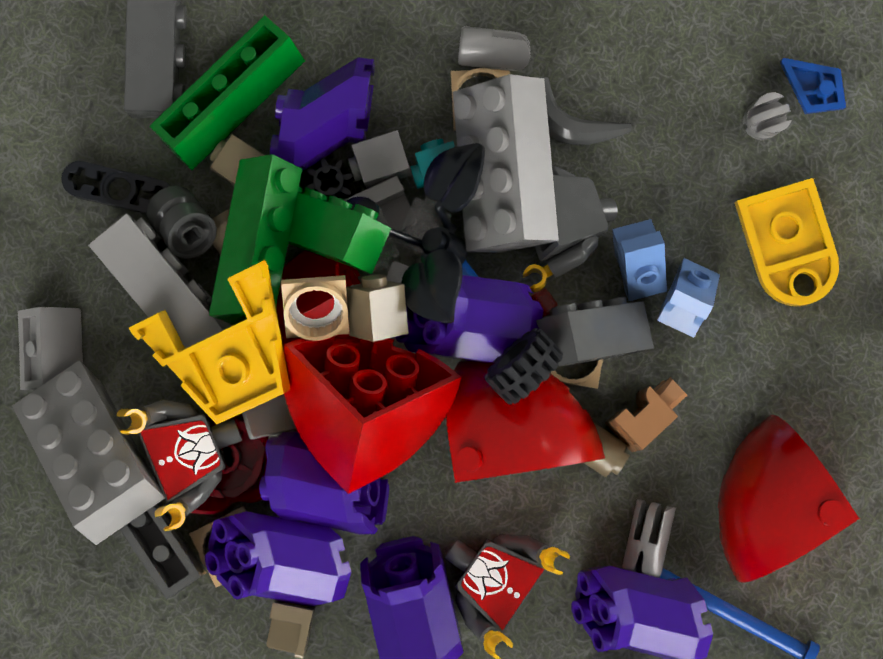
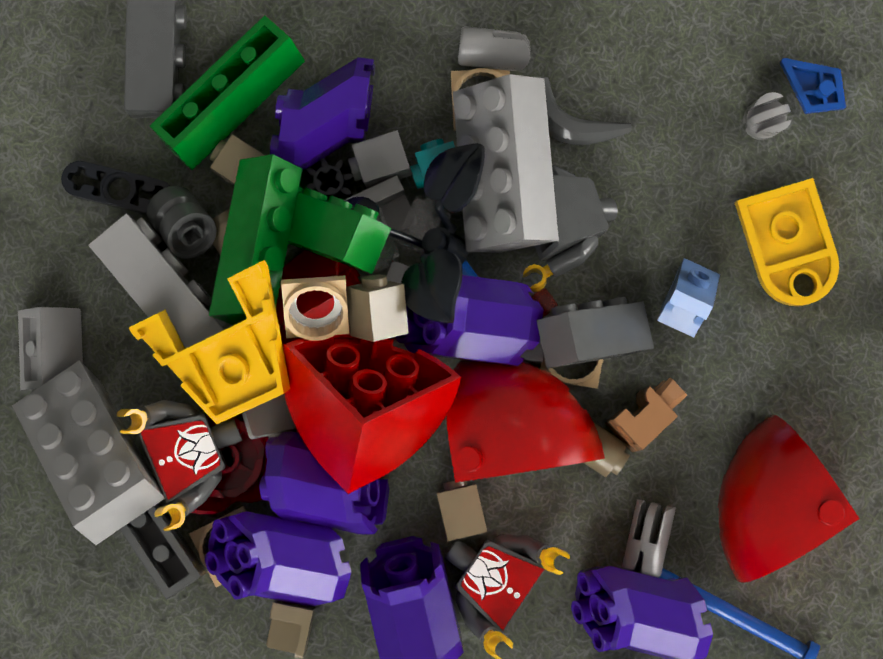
black tyre [485,328,563,405] -> none
medium blue brick [612,219,667,301] -> none
none -> dark tan brick [437,480,487,541]

